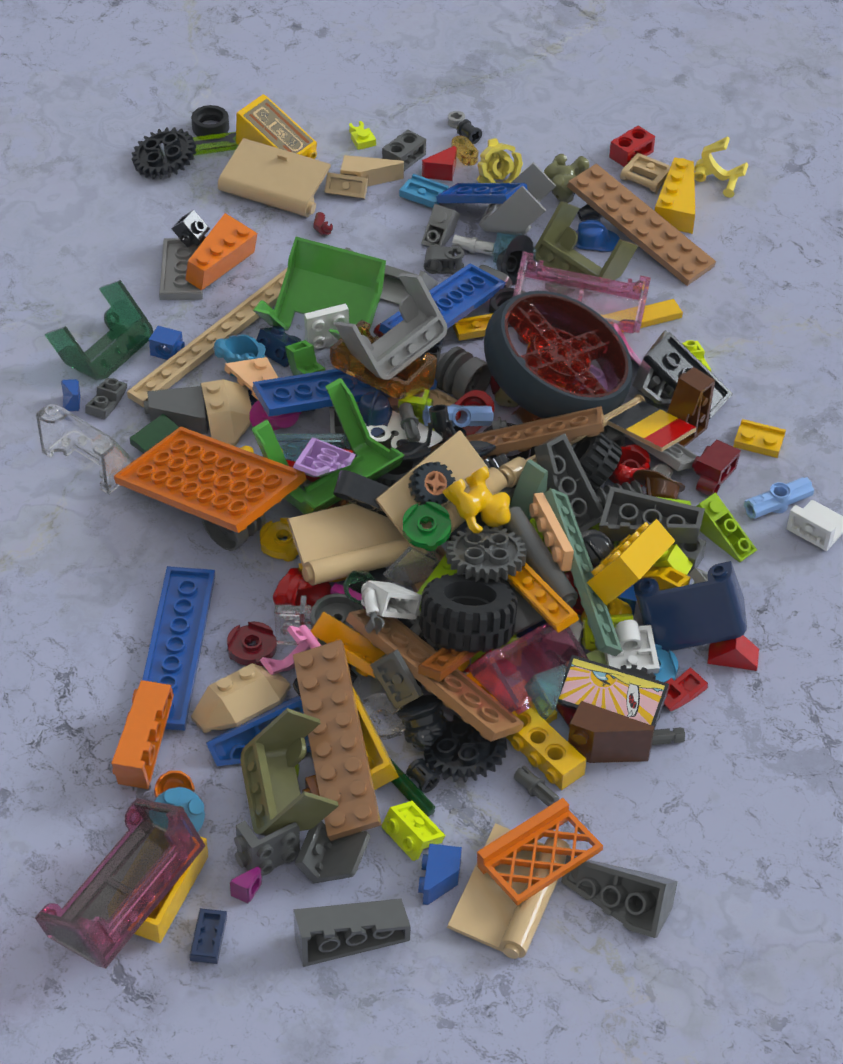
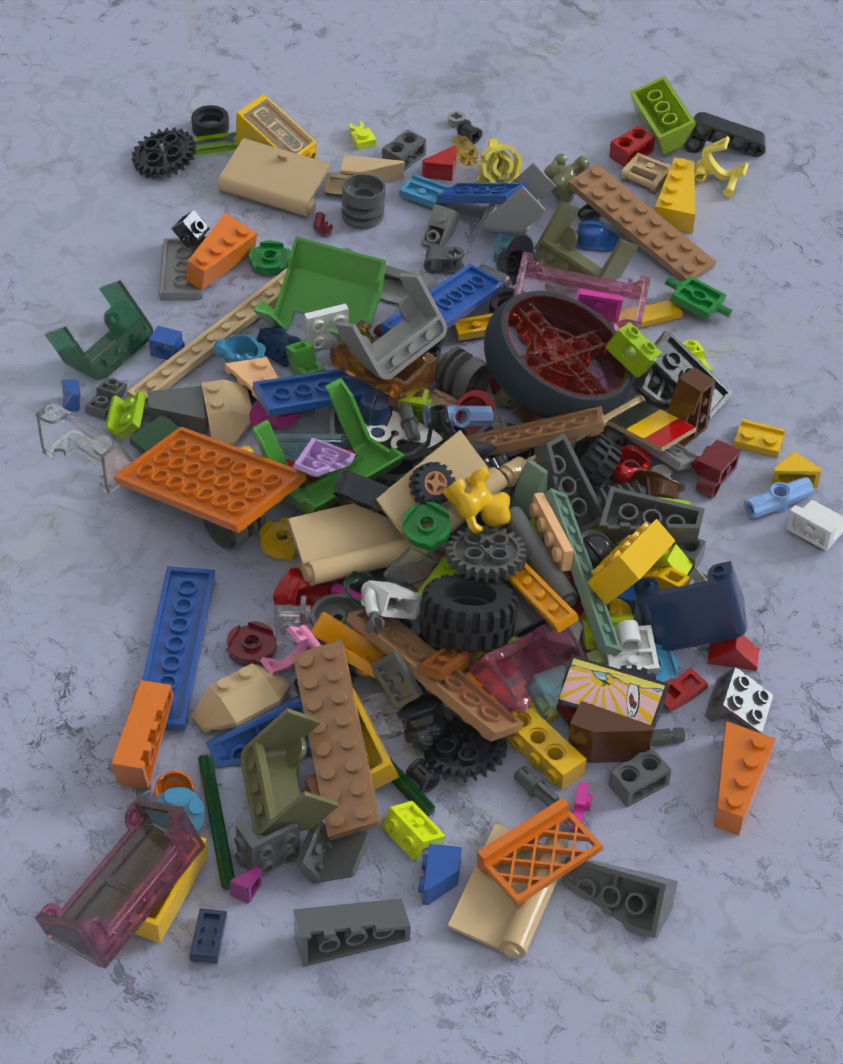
white pin [452,234,496,256] -> none
lime slope [696,492,757,563] -> none
none -> lime bracket [105,391,146,441]
none -> dark green axle [198,754,235,890]
none -> green plate [249,240,291,275]
none -> dark grey wheel [341,173,386,227]
none -> dark pink plate [570,782,593,831]
none -> dark pink bracket [577,288,623,322]
none -> lime brick [605,322,662,378]
none -> dark grey brick [609,748,672,807]
none -> lime slope [630,76,696,155]
none -> green plate [665,276,733,320]
none -> black beam [685,112,766,157]
none -> dark grey bracket [705,667,773,733]
none -> orange wedge [714,721,776,835]
none -> yellow slope [771,451,821,487]

